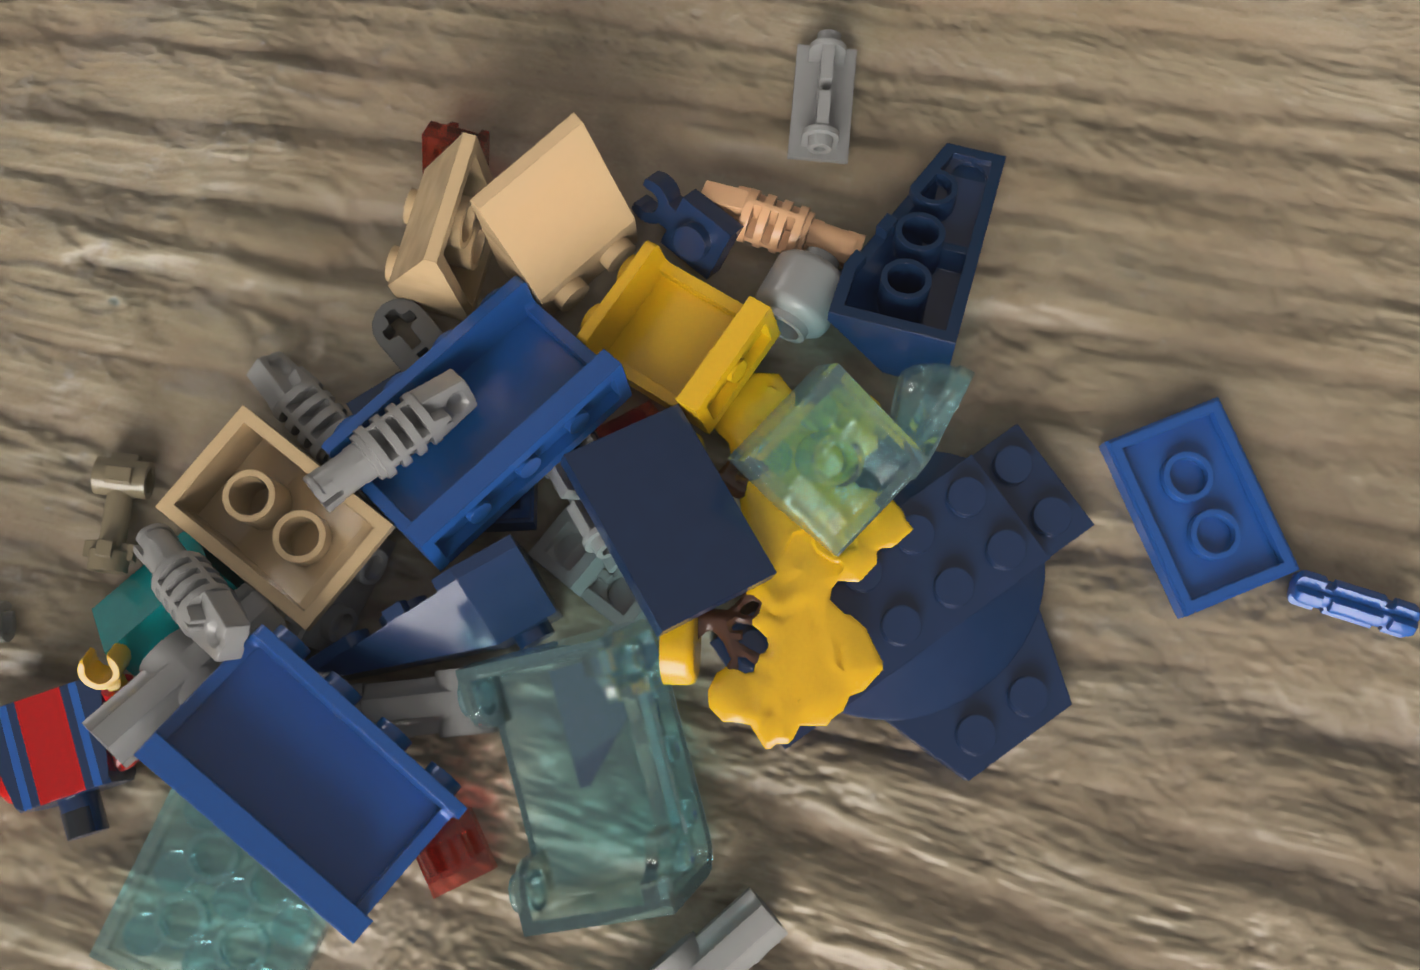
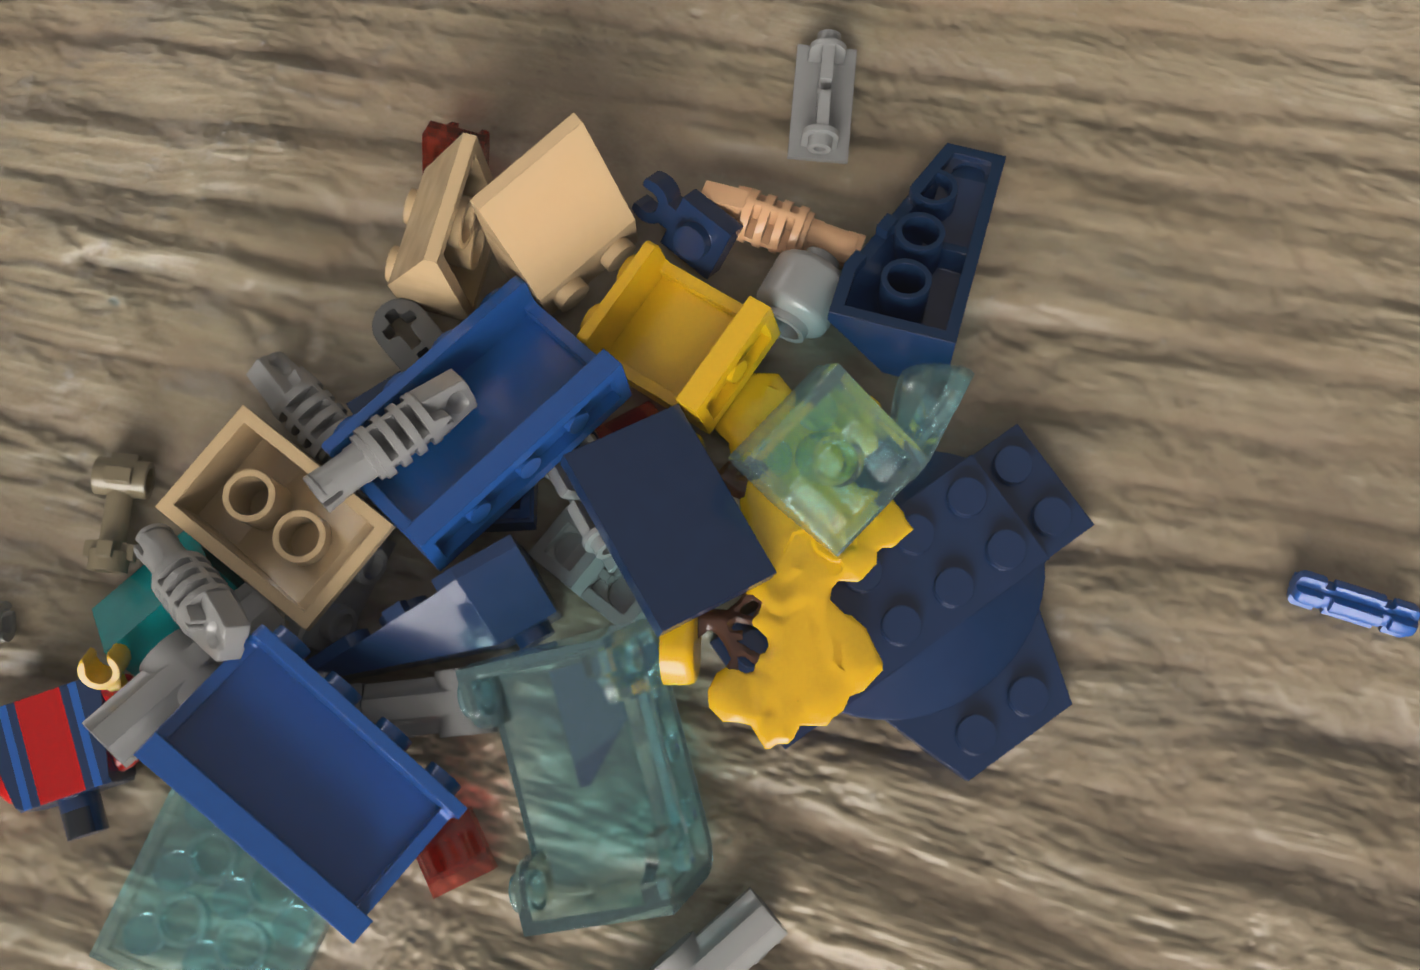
blue tile [1098,397,1300,619] -> none

